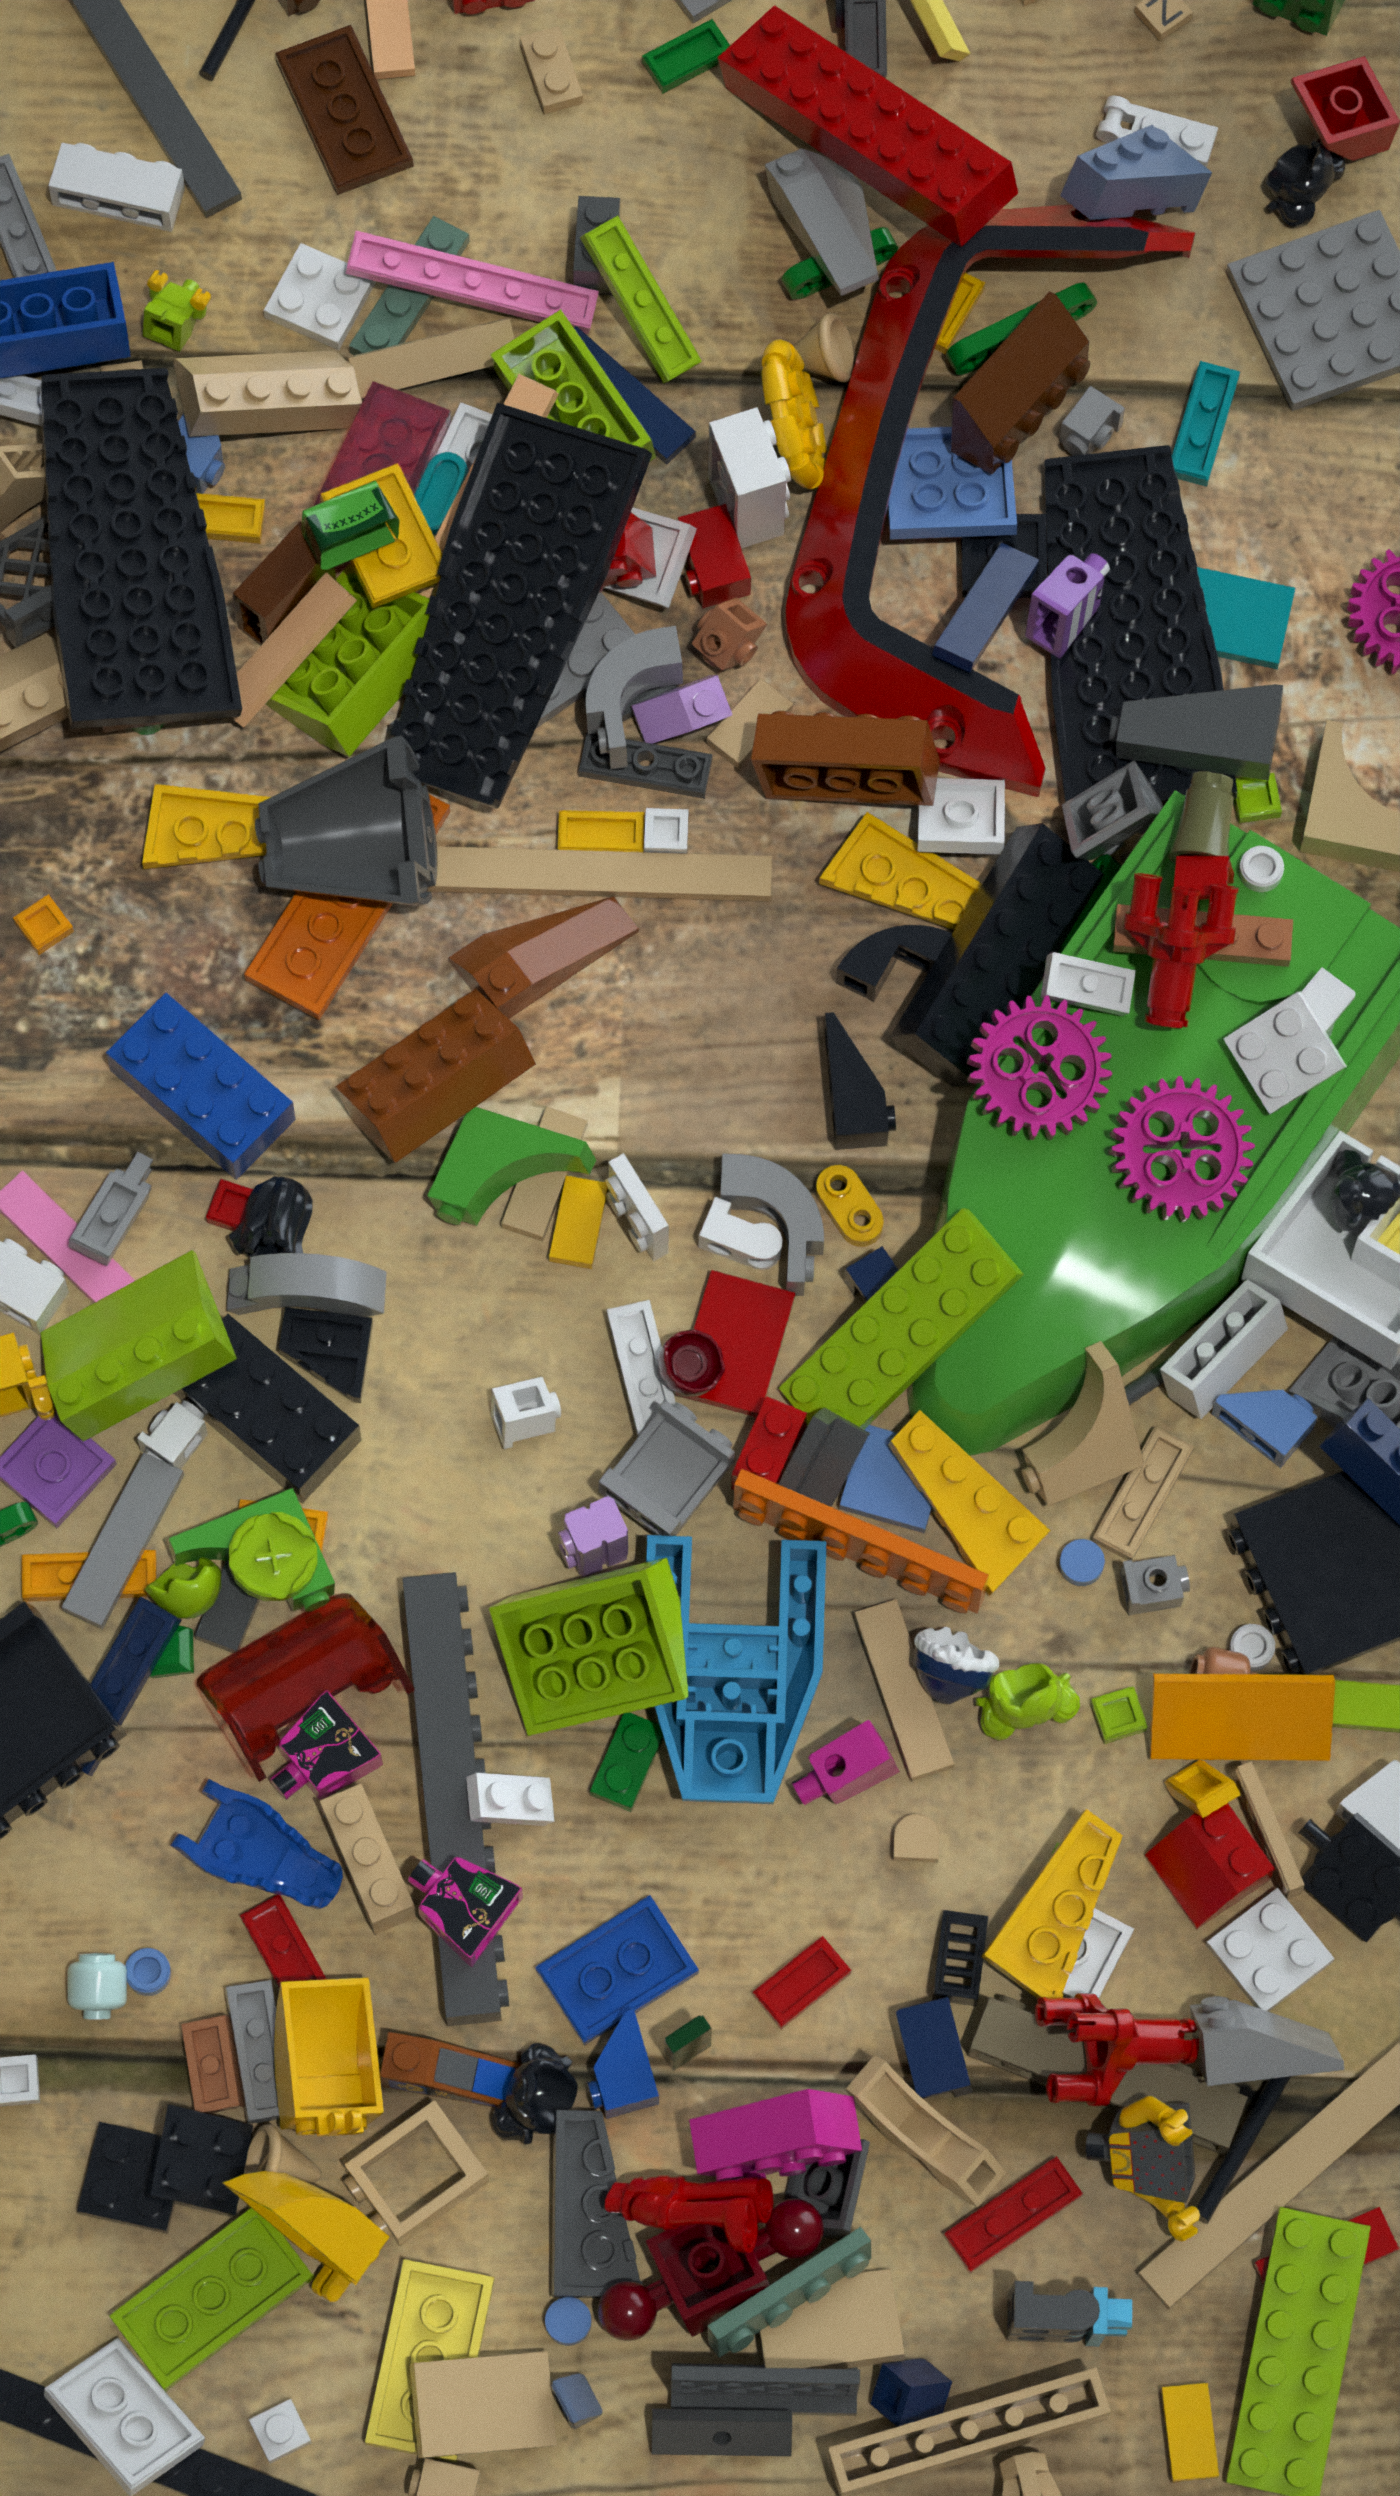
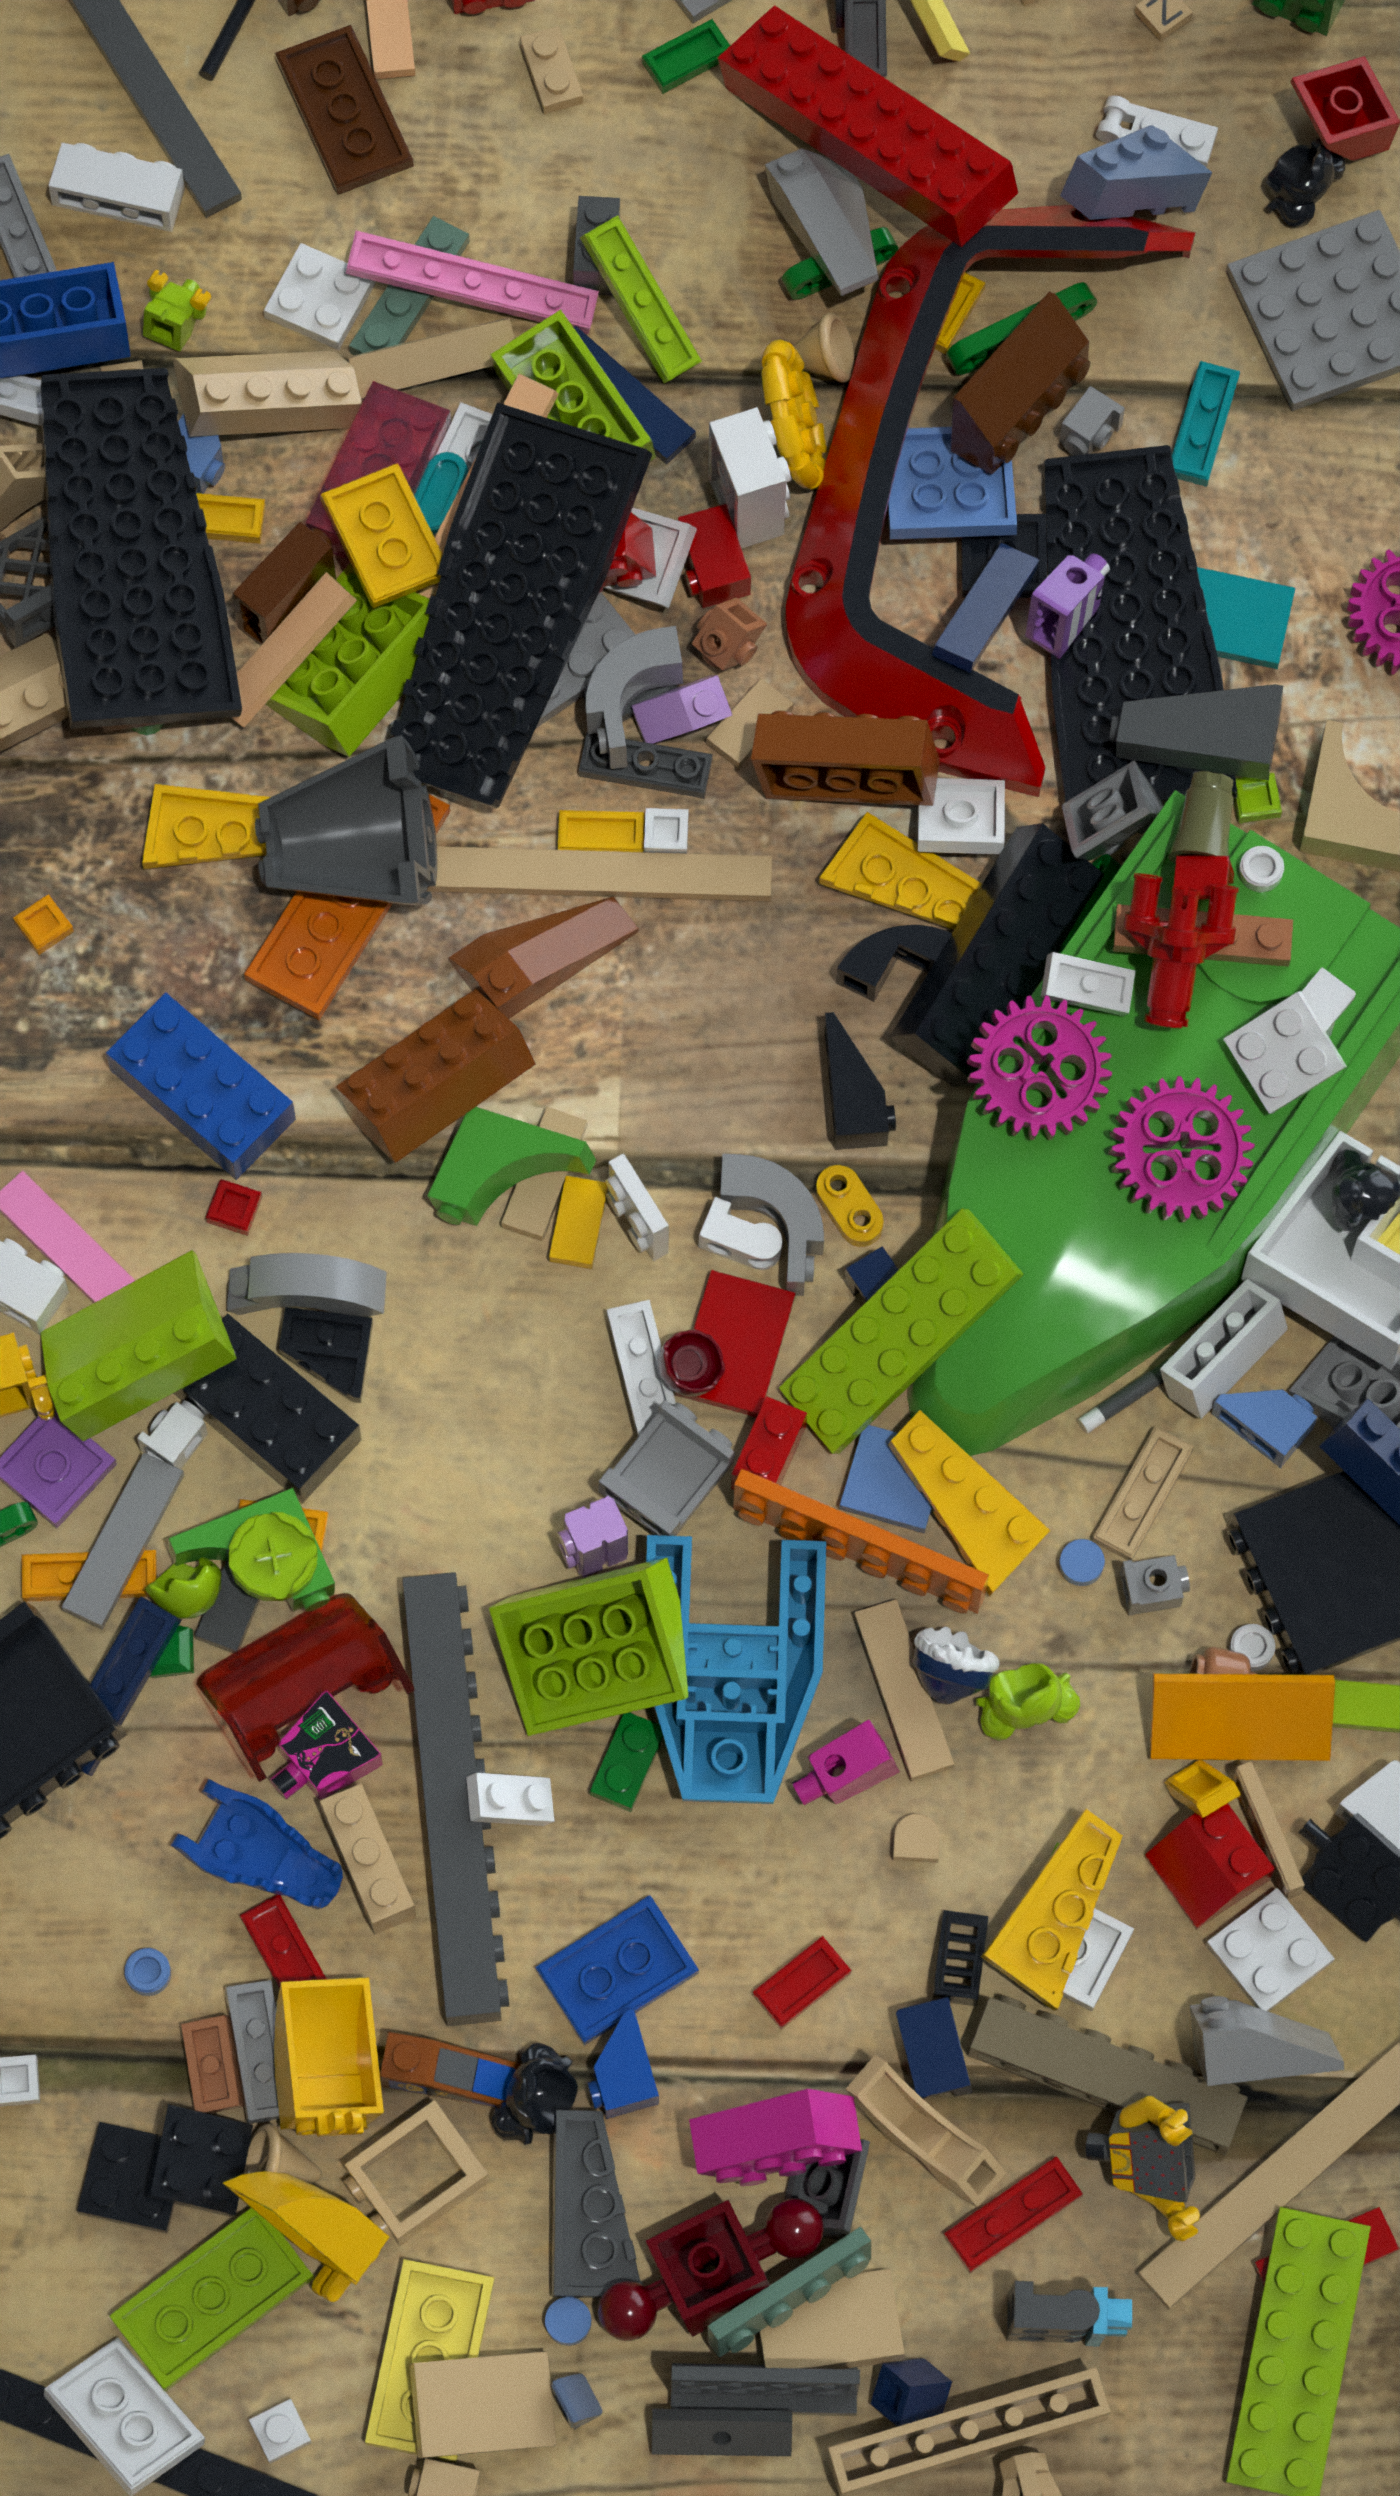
light aqua head [67,1953,127,2019] -> none
light grey hinge [68,1152,153,1266] -> none
black piece [229,1176,313,1257] -> none
bright green piece [301,481,400,570] -> none
torso [408,1857,523,1967] -> none
white brick [491,1377,561,1449] -> none
red piece [605,2175,773,2253] -> none
dark green tile [664,2015,712,2071] -> none
dark grey panel [779,1407,870,1507] -> none
tan arch [1022,1341,1144,1507] -> none
red wheel [1035,1993,1200,2106] -> none
lime tile [1090,1686,1148,1744] -> none
yellow tile [1161,2383,1219,2483] -> none
black bar [1196,2076,1291,2224] -> none

